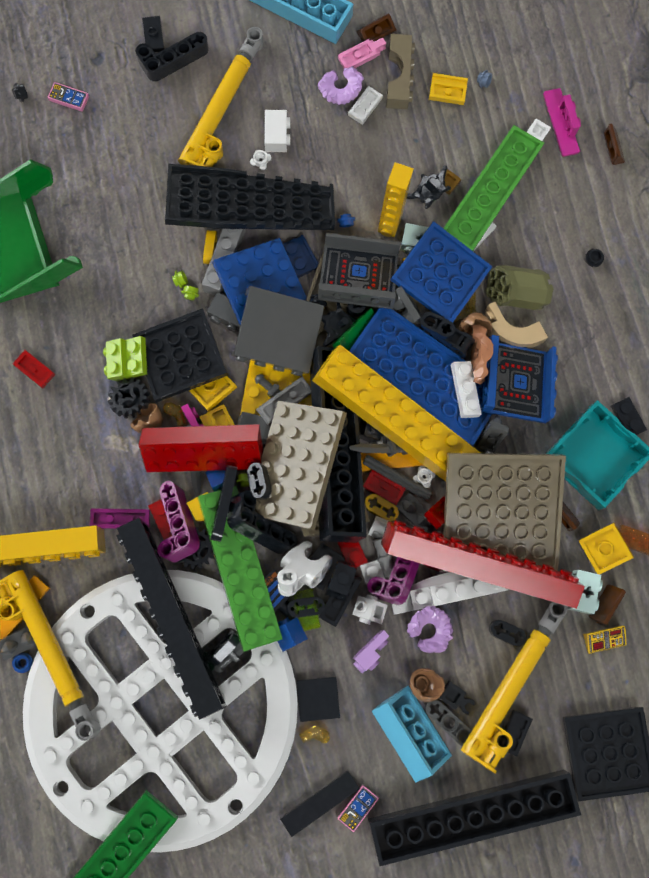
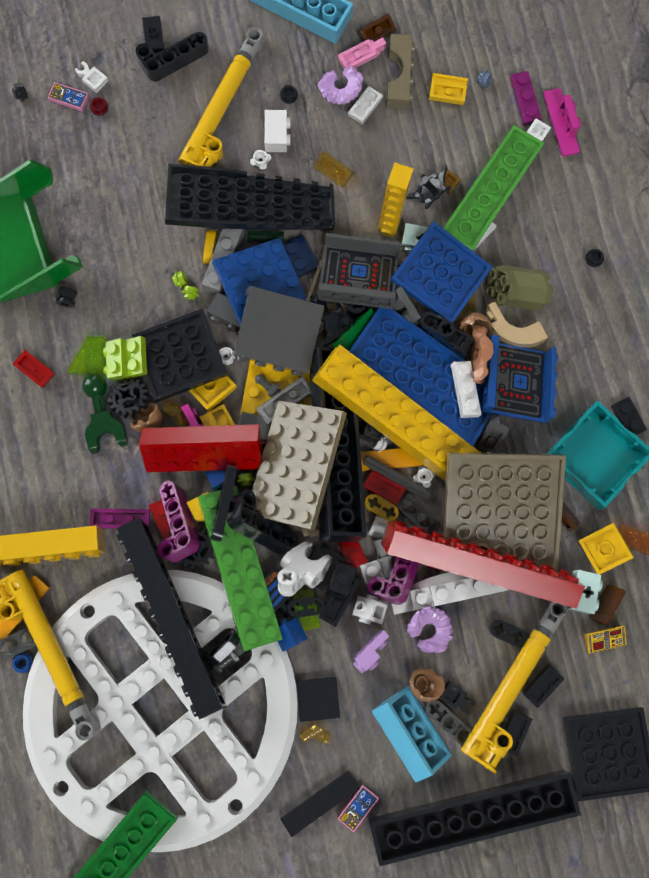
black beam [247,462,272,500] -> none
blue plate [337,214,355,228] -> none
dark grey sword [349,441,408,457] -> none
red plate [424,496,445,529] -> none
reddish brown slope [604,123,625,165] -> none
none -> black wheel [56,287,78,308]
none -> clear neon green wing [68,336,108,375]
none -> white plate [75,61,108,93]
none -> dark green piece [82,374,128,454]
none -> dark red plate [90,97,108,116]
none -> white plate [219,347,235,365]
none -> clear green pin [247,229,284,244]
none -> black plate [280,85,298,104]
none -> clear yellow slope [314,151,355,188]
none -> magenta plate [510,71,542,126]
none -> black plate [522,664,564,708]

